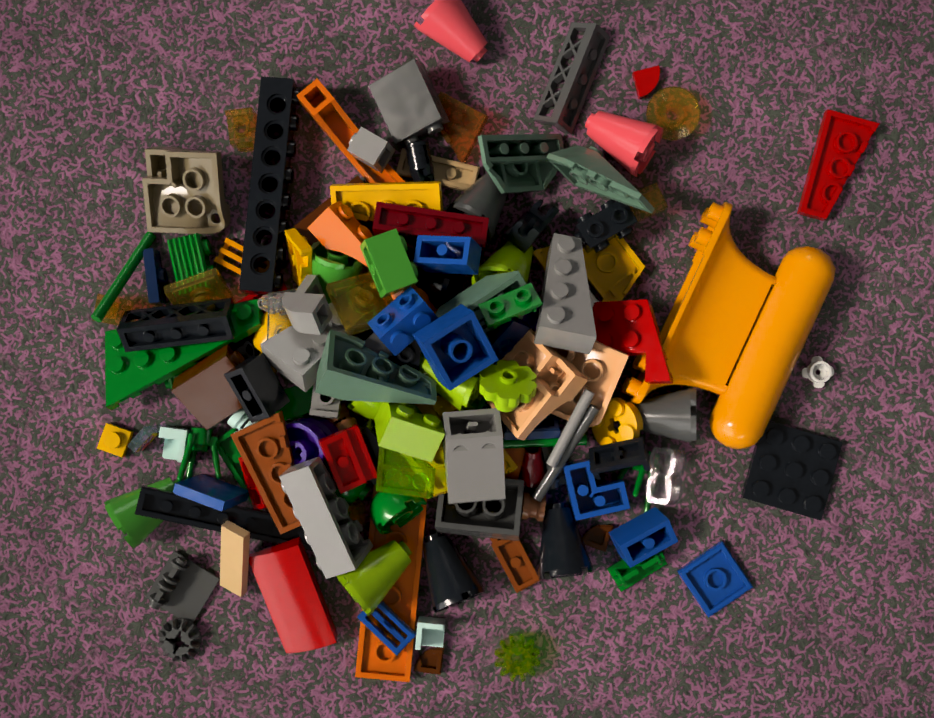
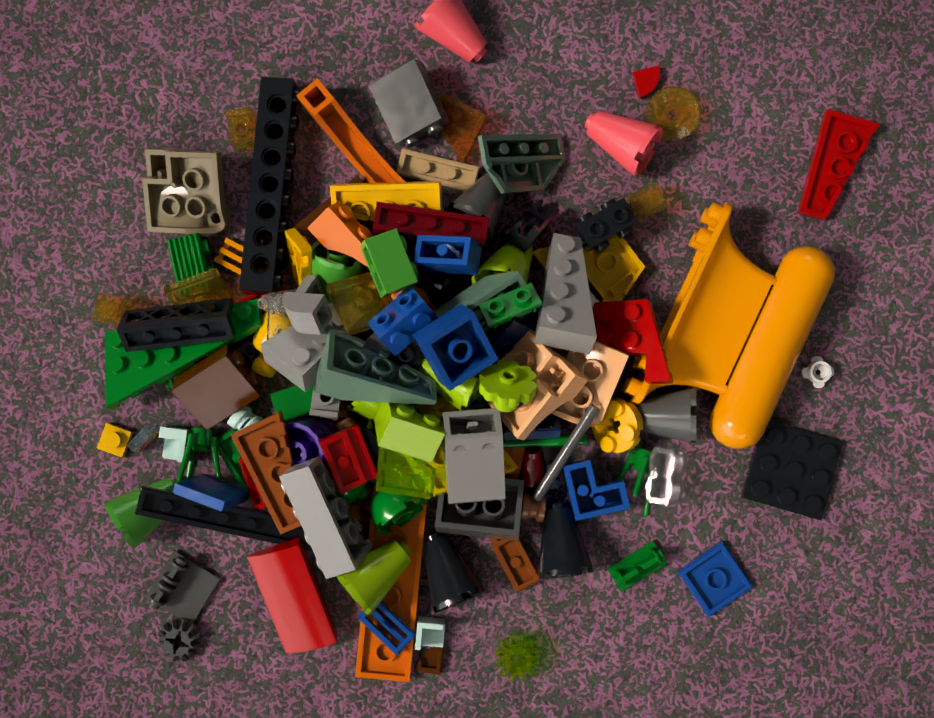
green bar [91,232,156,322] -> none
dark blue plate [143,248,168,305] -> none
tan tile [220,520,250,597] -> none
black brick [224,353,290,423] -> none
light grey brick [347,127,395,173] -> none
black hinge [405,141,434,182] -> none
dark grey fence [533,22,610,135] -> none
sand green wedge [546,145,655,213] -> none
light grey bar [546,389,595,468] -> none
reddish brown tile [582,524,614,552] -> none
black hinge [589,437,651,481] -> none
blue brick [608,507,678,568] -> none

